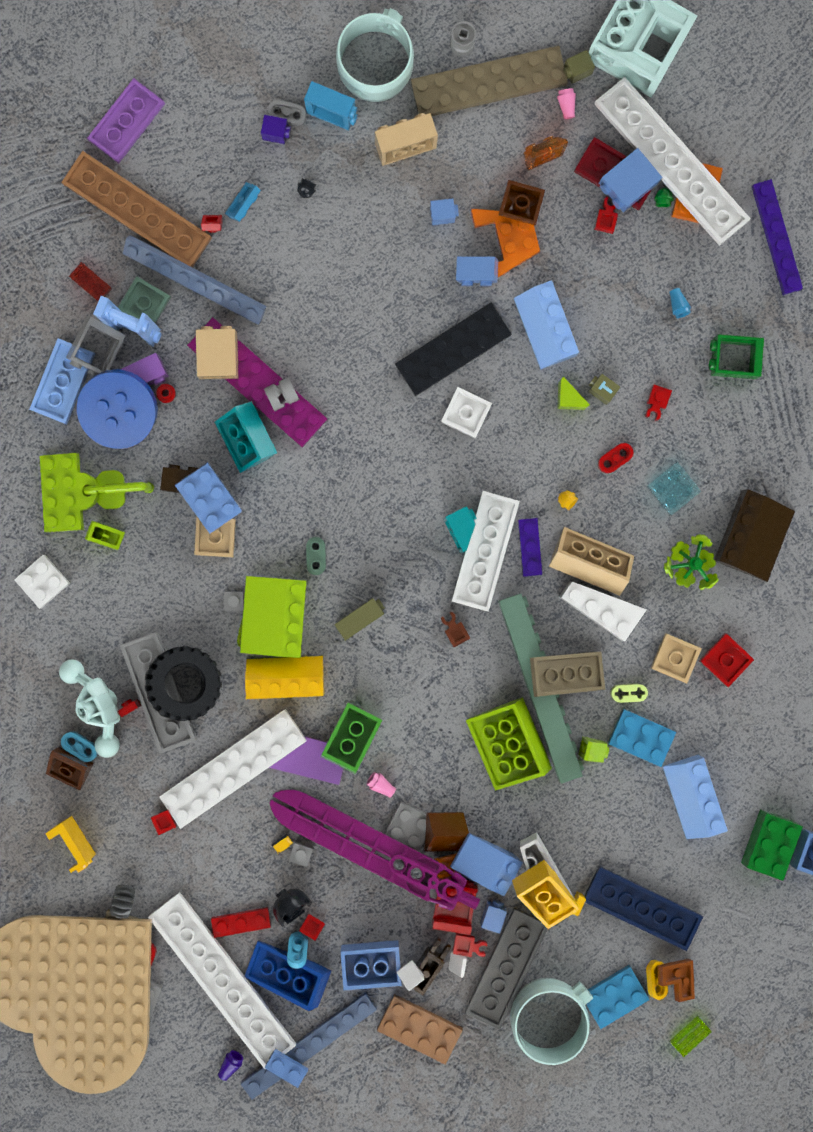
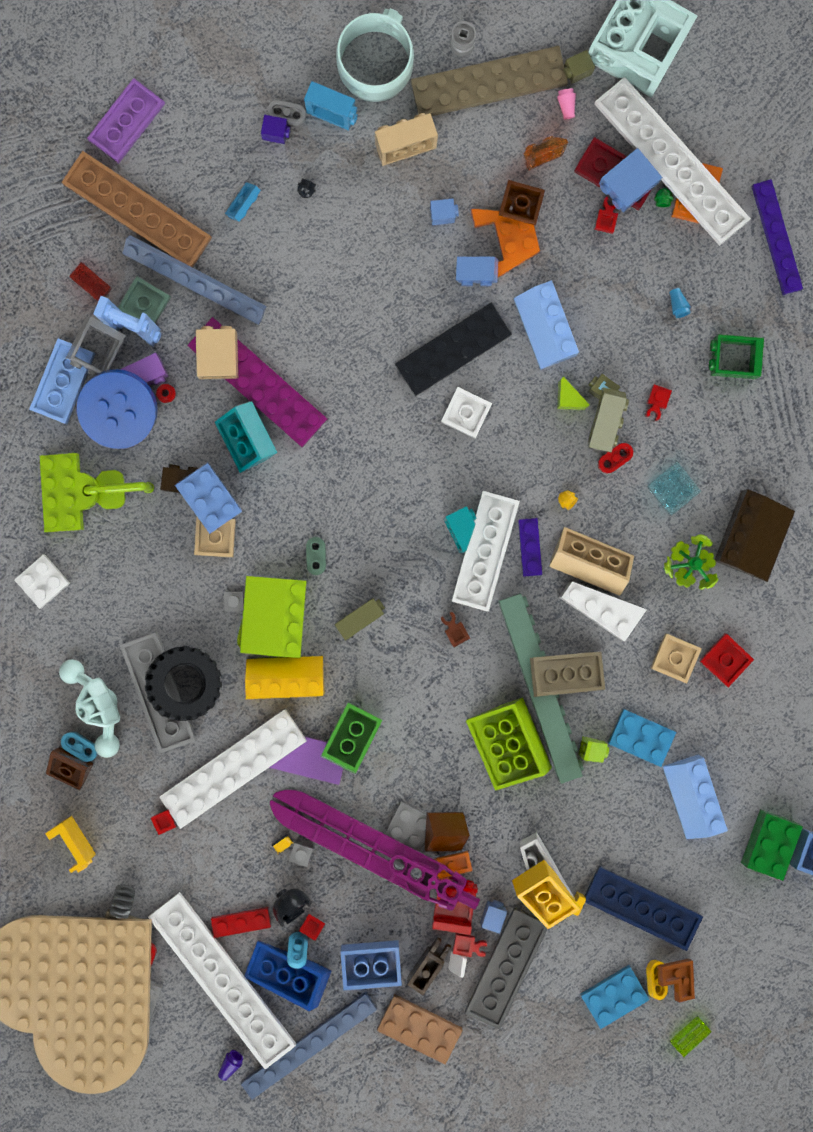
lime slope [85,521,125,550] -> none
red plate [118,699,142,718] -> none
red plate [201,215,223,233] -> none
light grey wheel [264,377,299,411] -> none
medium blue plate [265,1049,308,1088] -> none
bright pink cone [366,772,396,798] -> none
white slope [396,960,424,991] -> none
medium blue slope [450,833,523,896] -> none
light aqua cylinder [510,978,593,1065] -> none
yellowish green beam [610,684,648,703] -> none
none -> brick [588,388,629,452]

